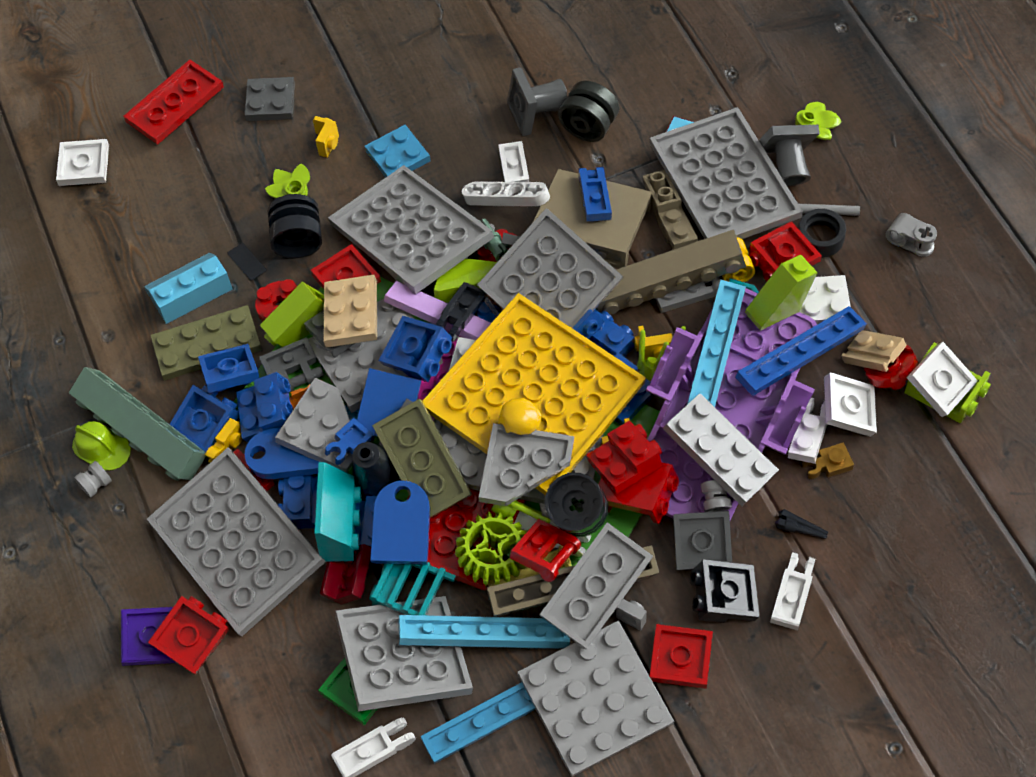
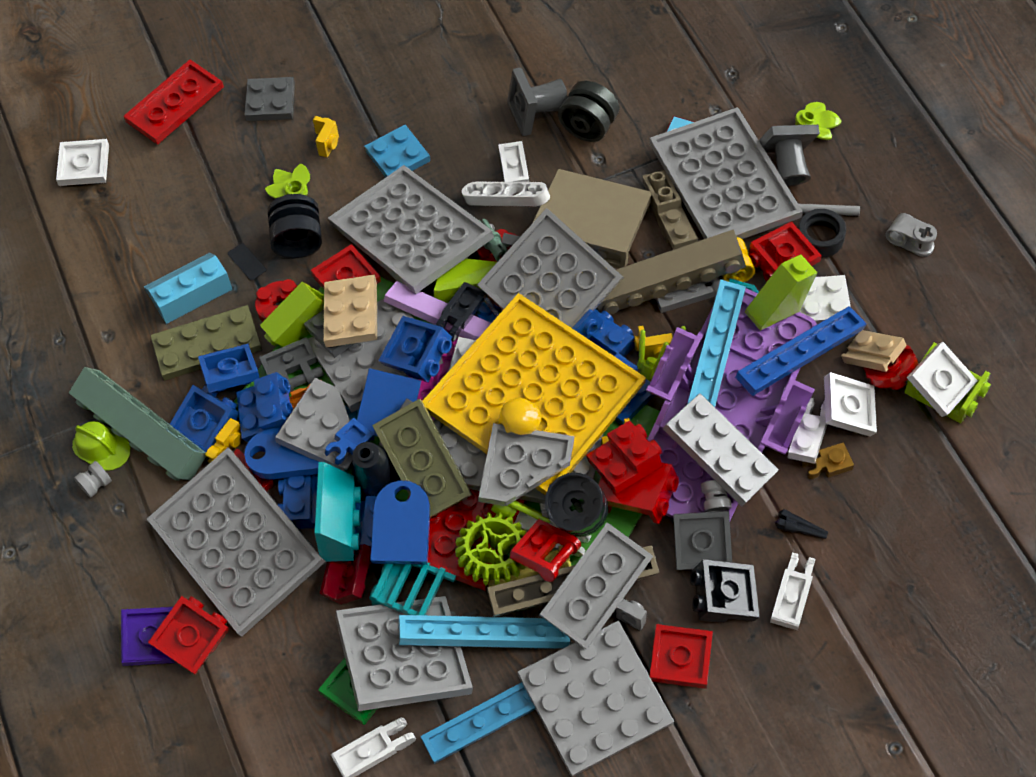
blue plate [578,167,612,221] -> none

